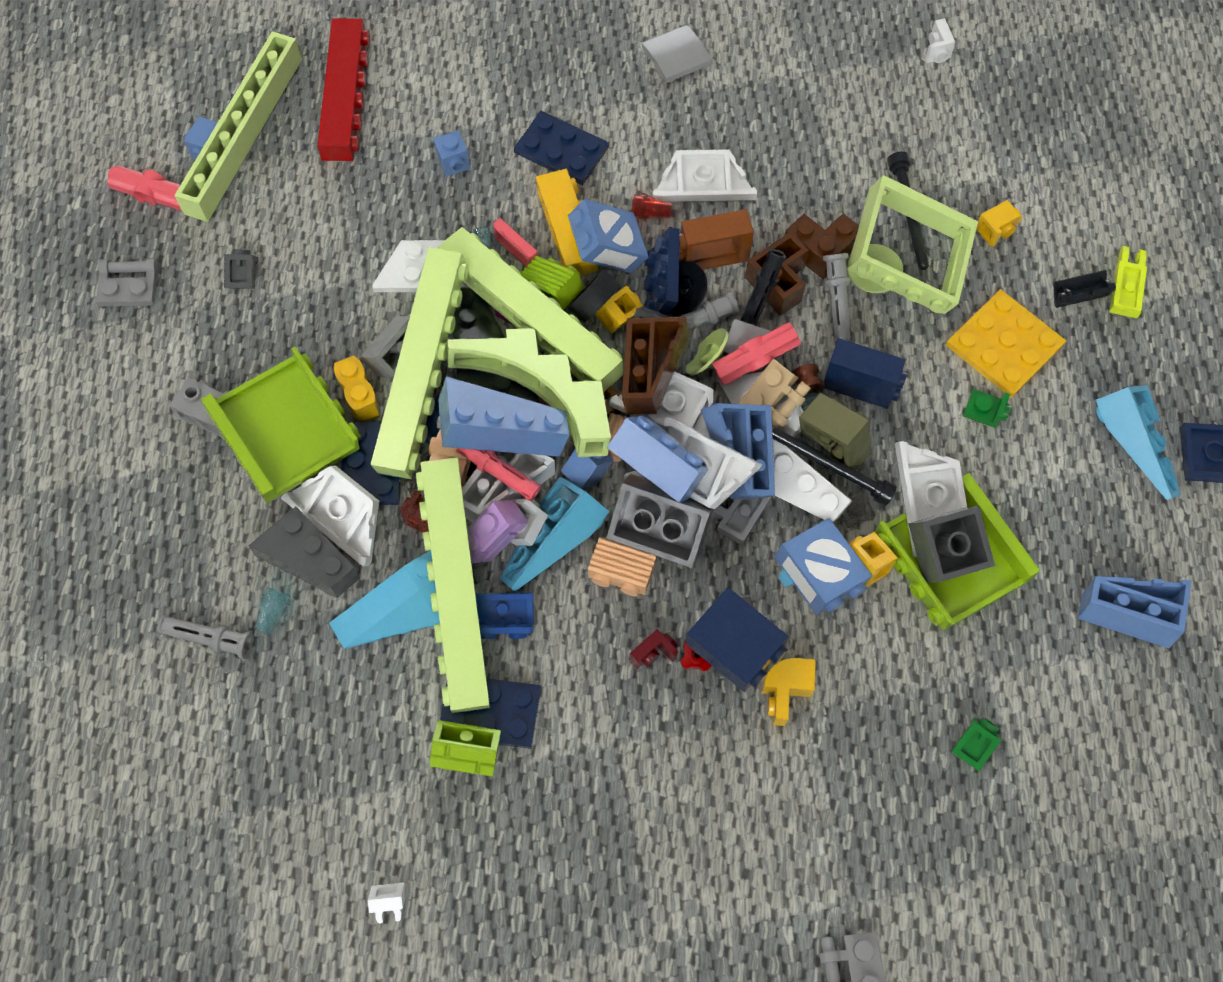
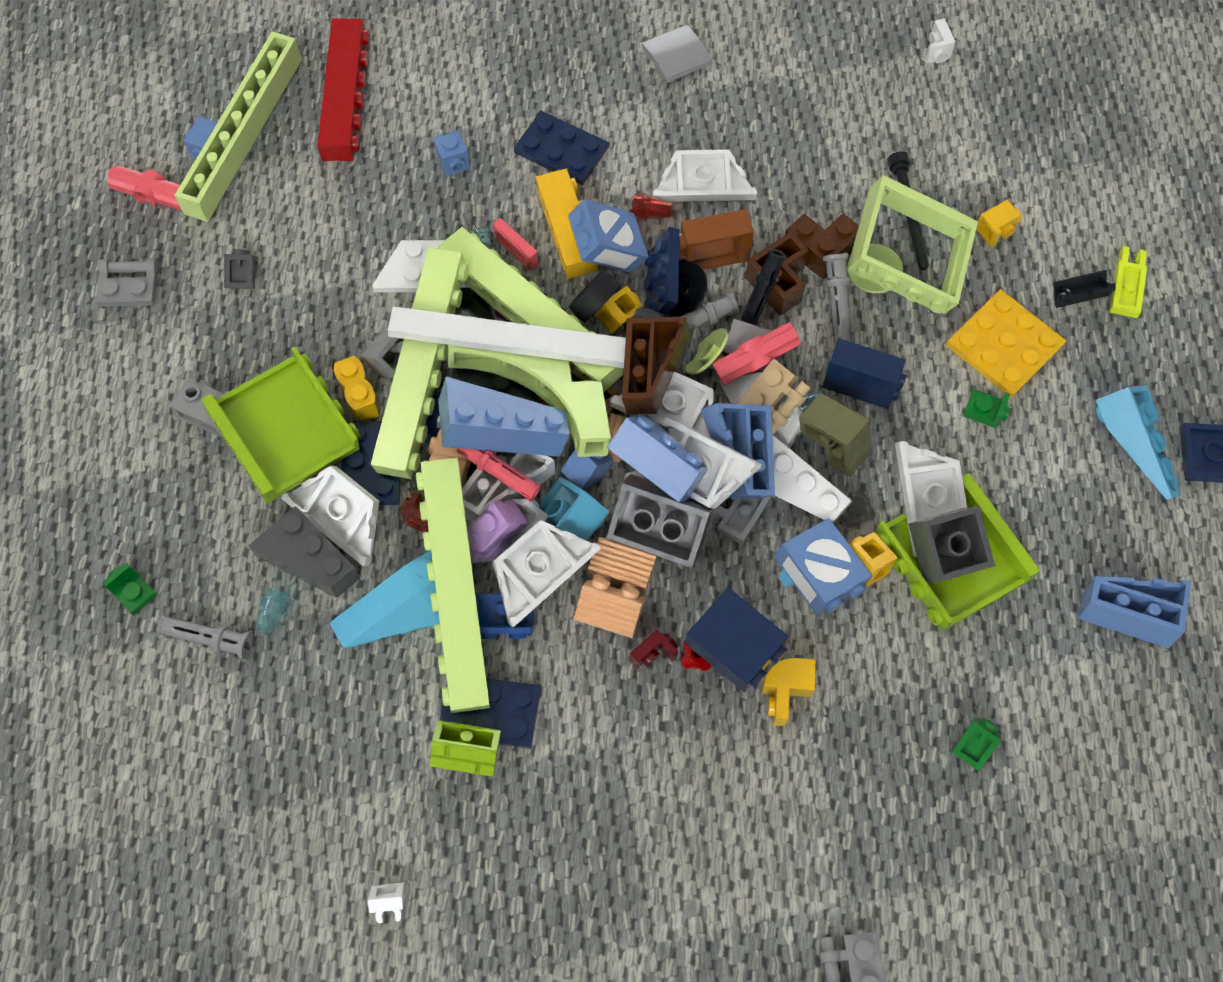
lime brick [521,256,584,310] -> none
black piece [772,426,897,506] -> none
copper wheel [792,363,825,397] -> none
none -> green bracket [102,563,157,616]
none -> white tile [388,306,626,368]
none -> white wing [492,520,601,627]
none -> light nougat brick [573,578,646,638]

